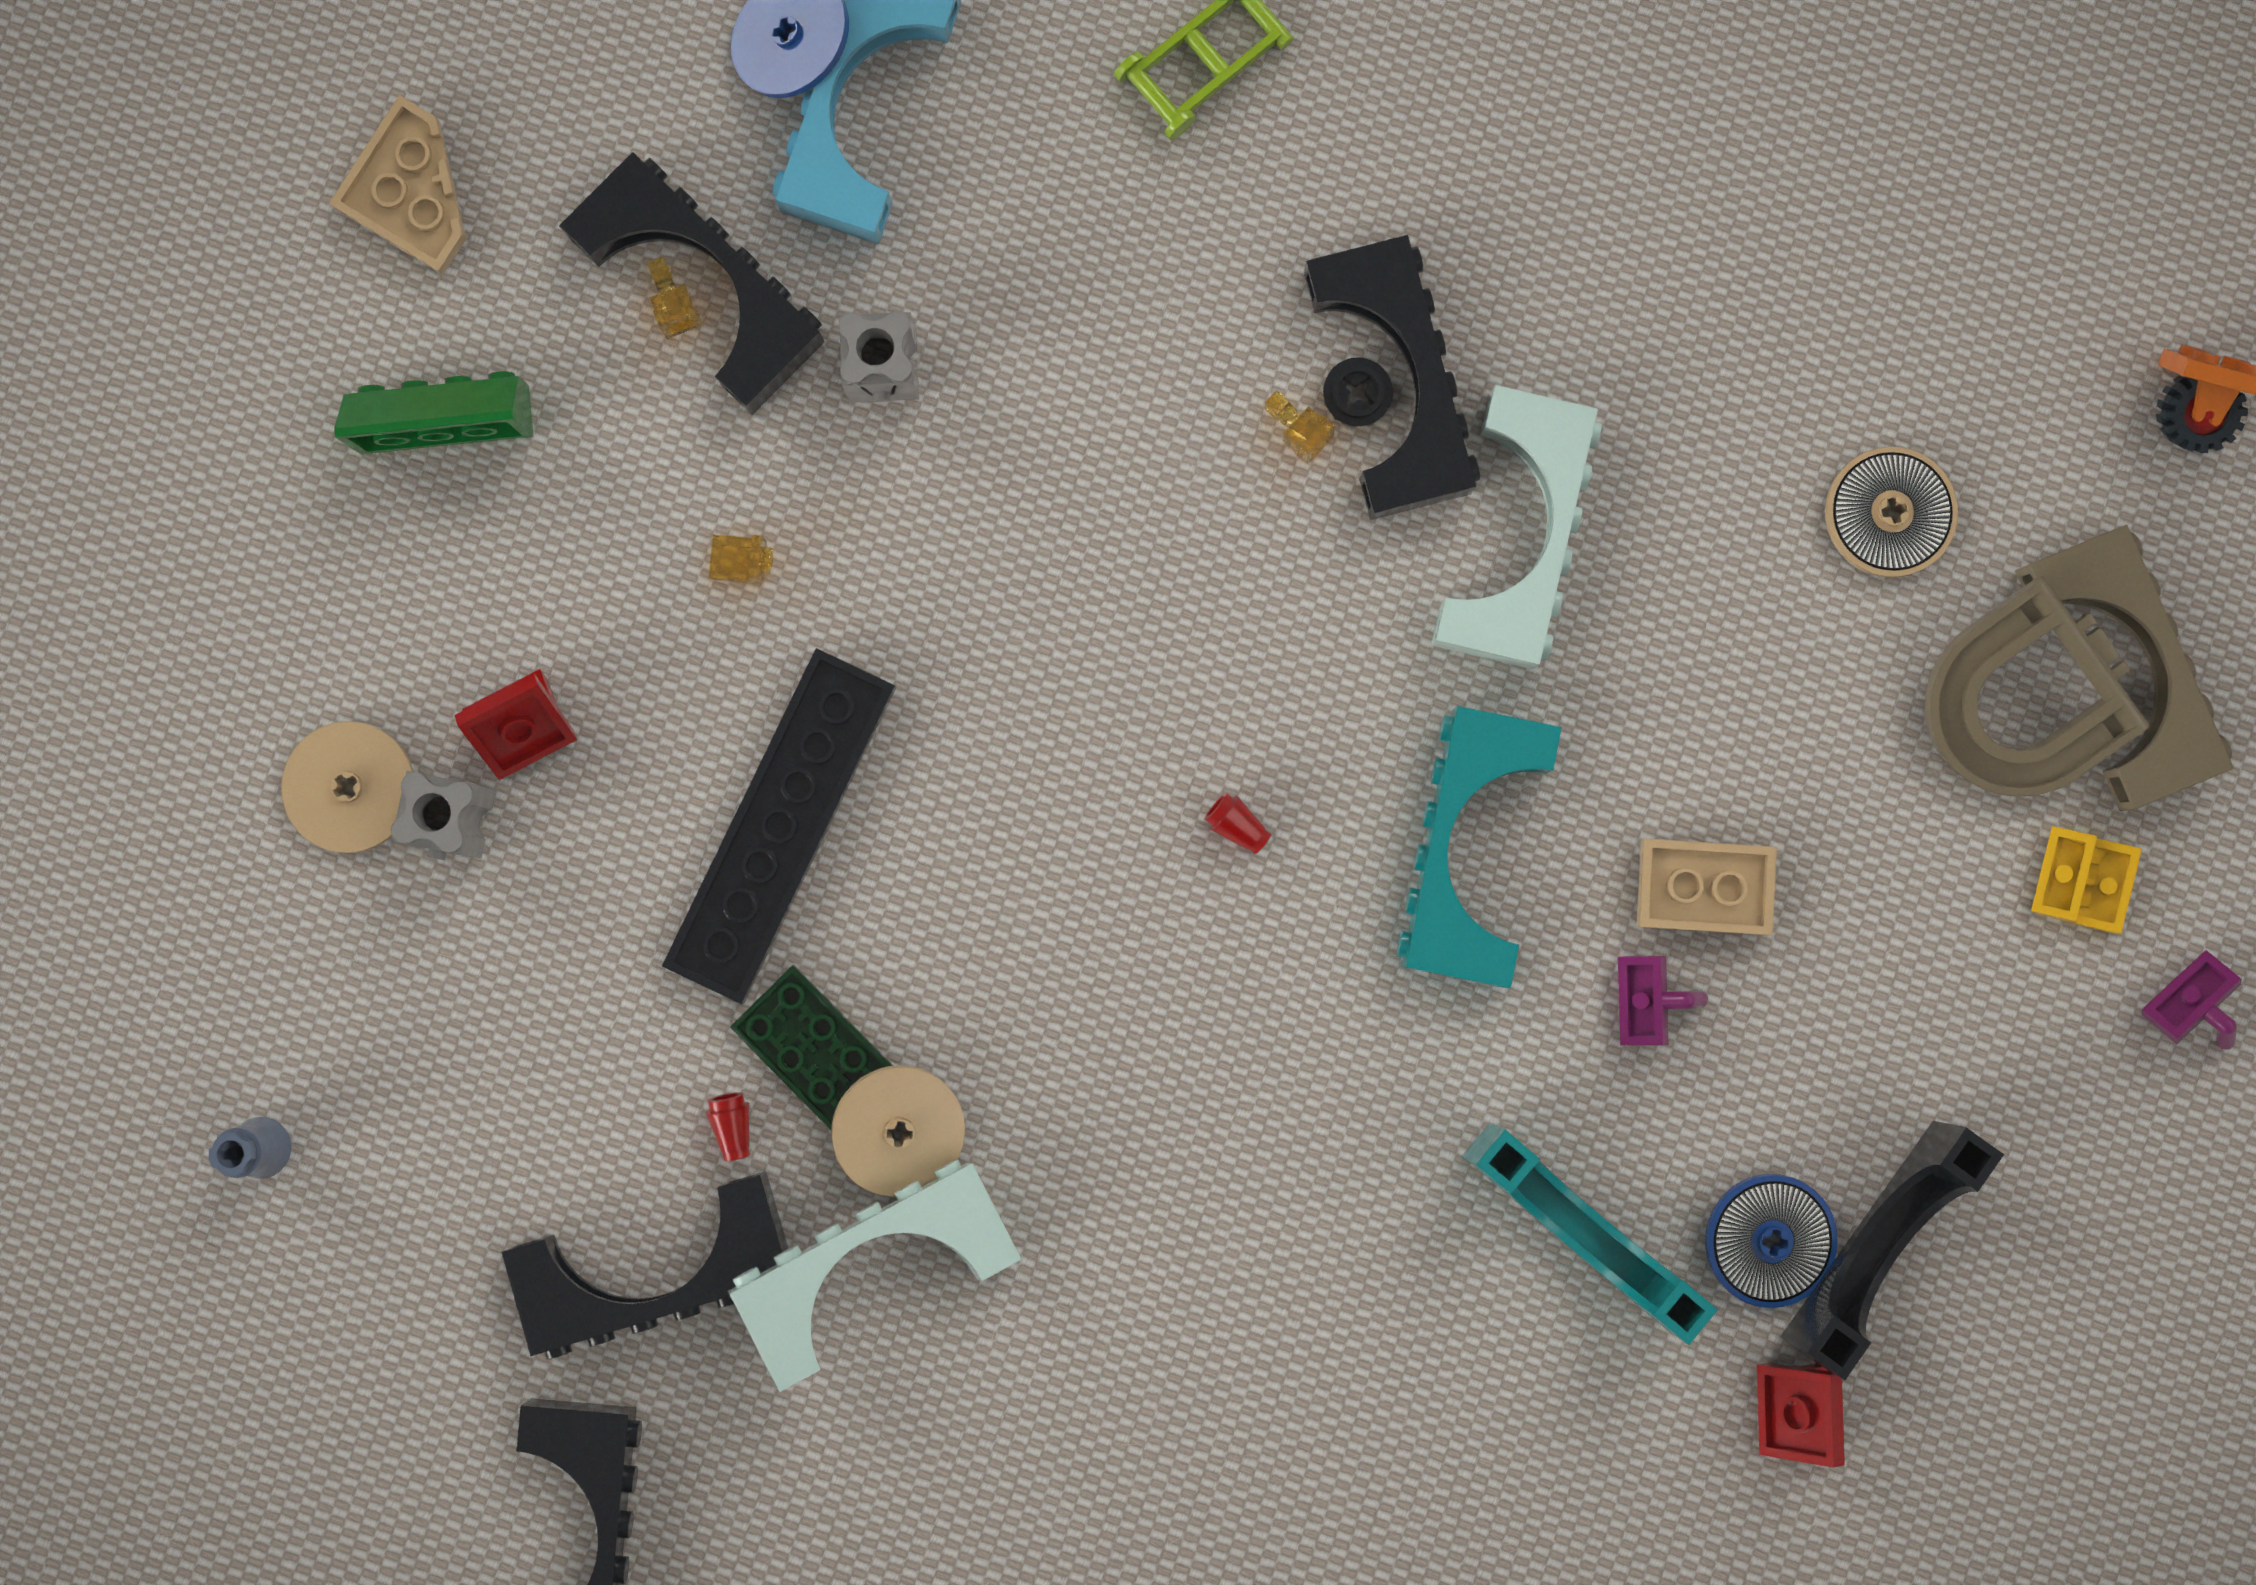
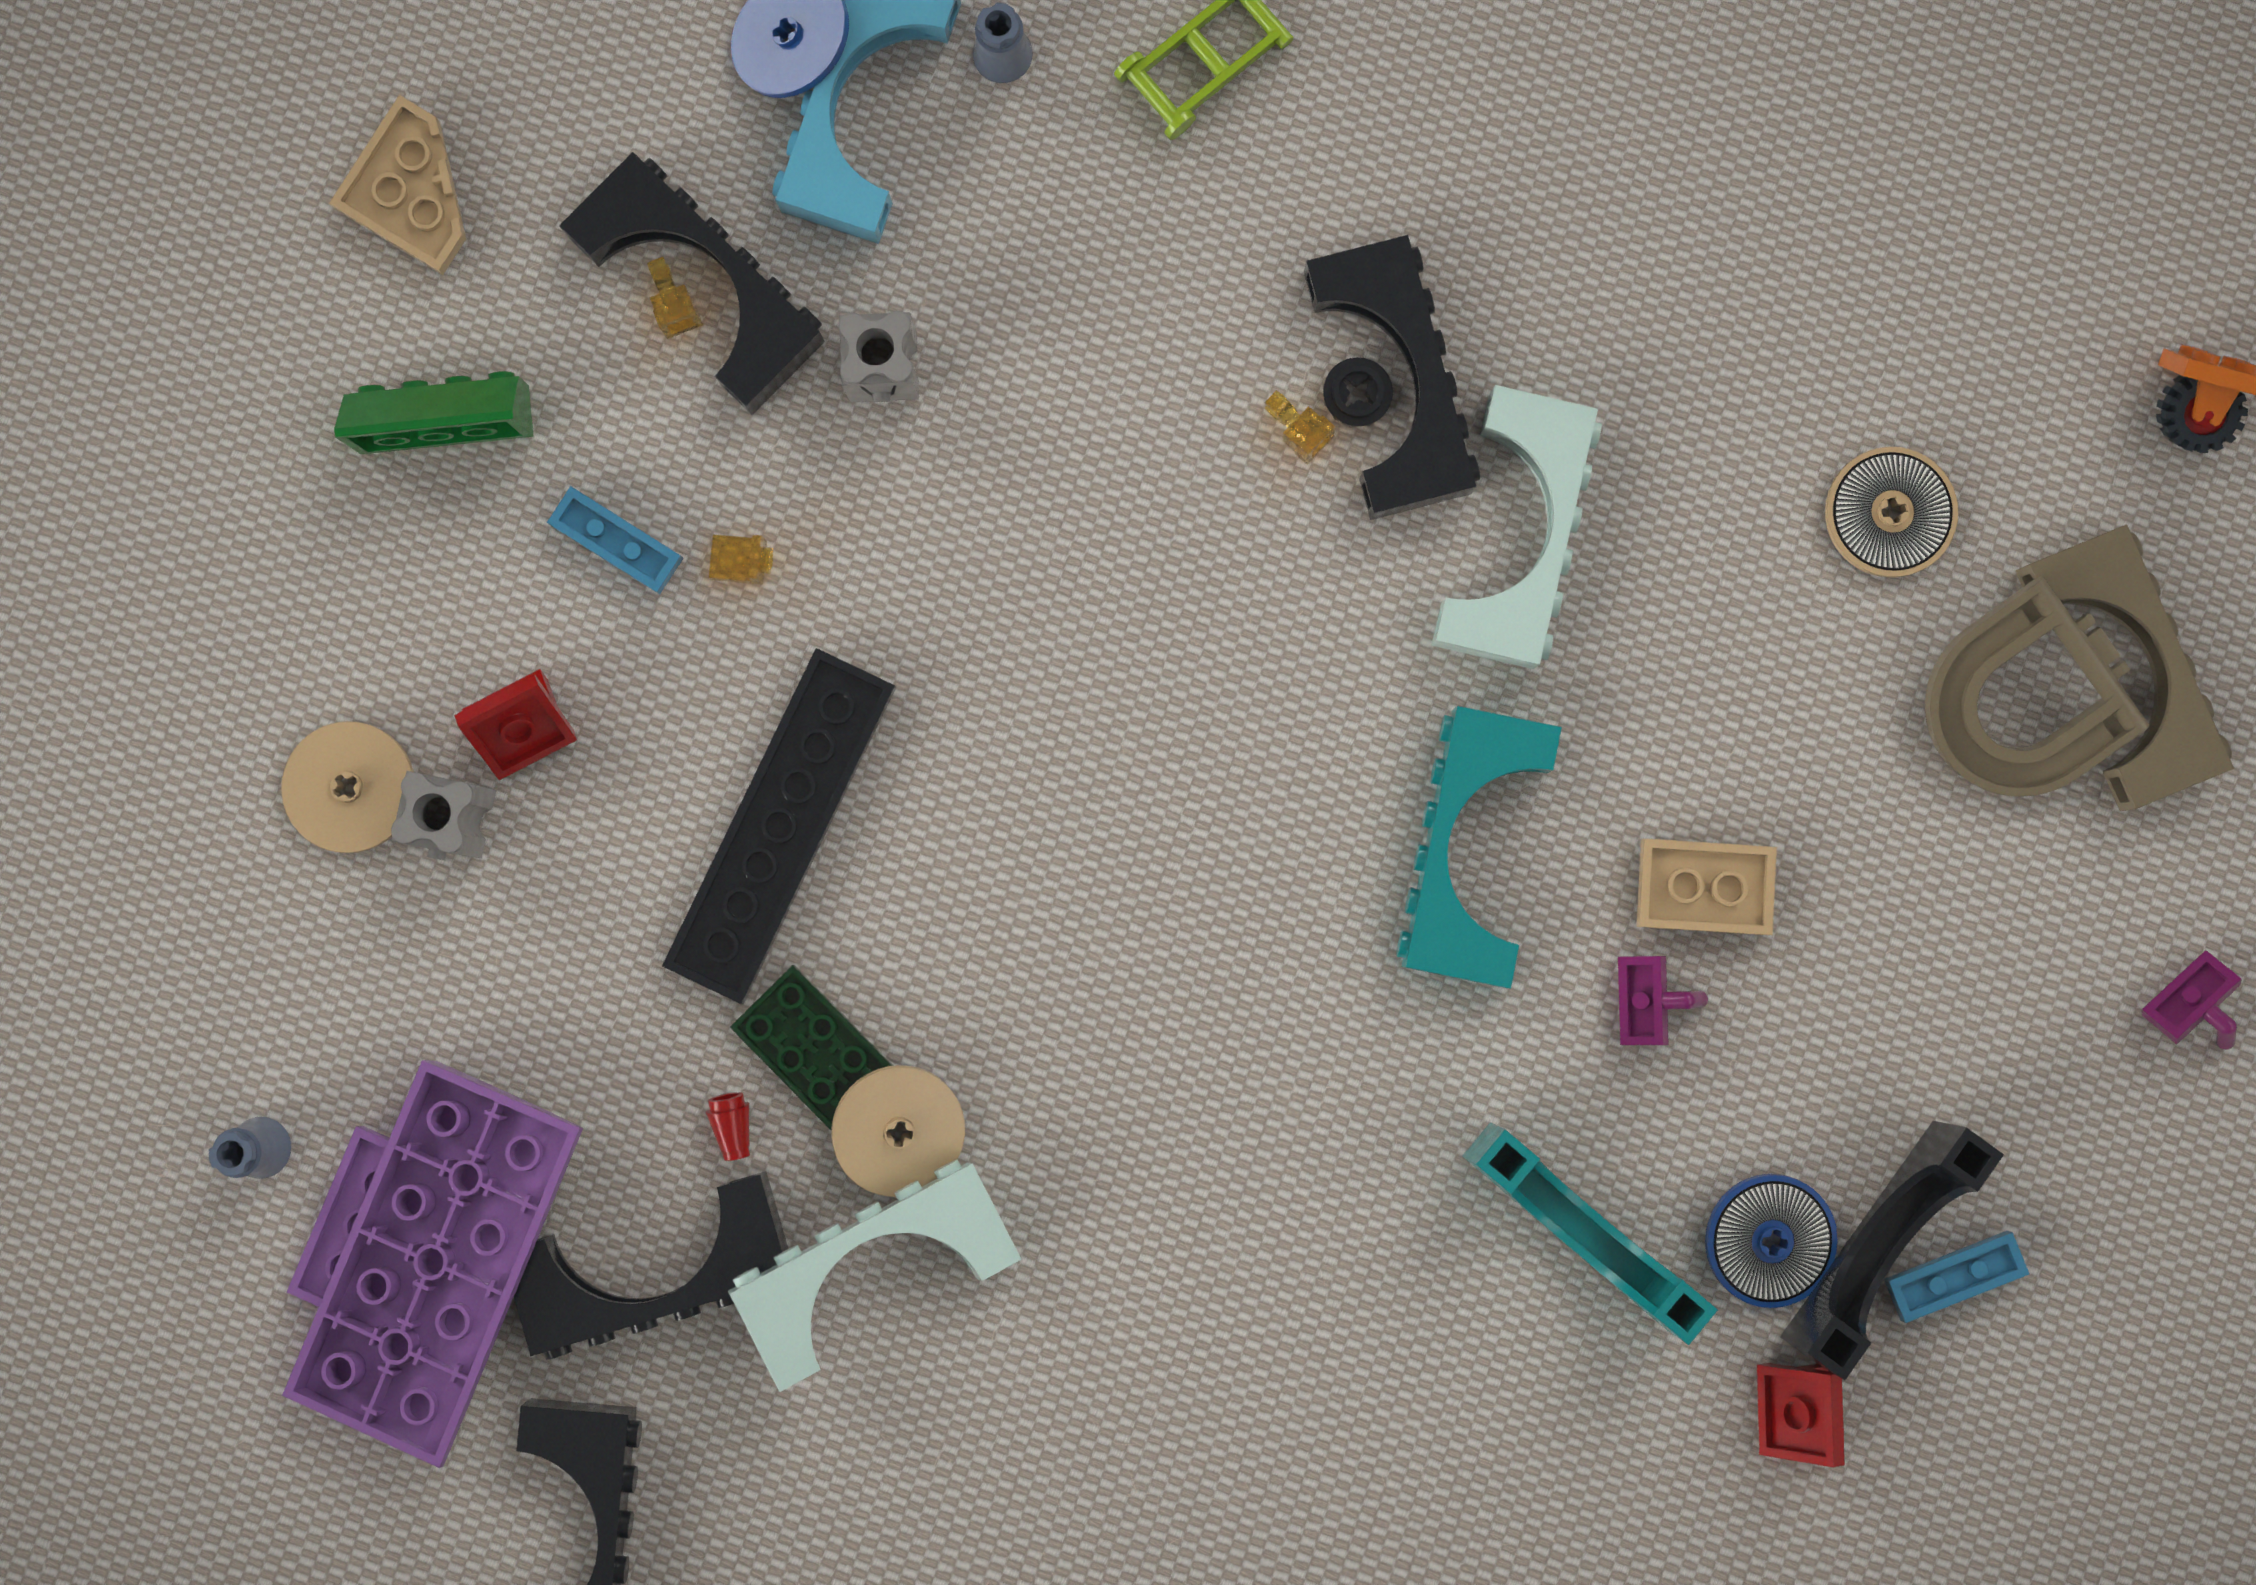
red cone [1204,792,1271,854] -> none
yellow slope [2031,826,2142,935] -> none
none -> medium lavender slope [282,1060,583,1468]
none -> dark azure plate [547,486,684,594]
none -> sand blue plant [973,2,1033,83]
none -> dark azure plate [1884,1231,2029,1323]

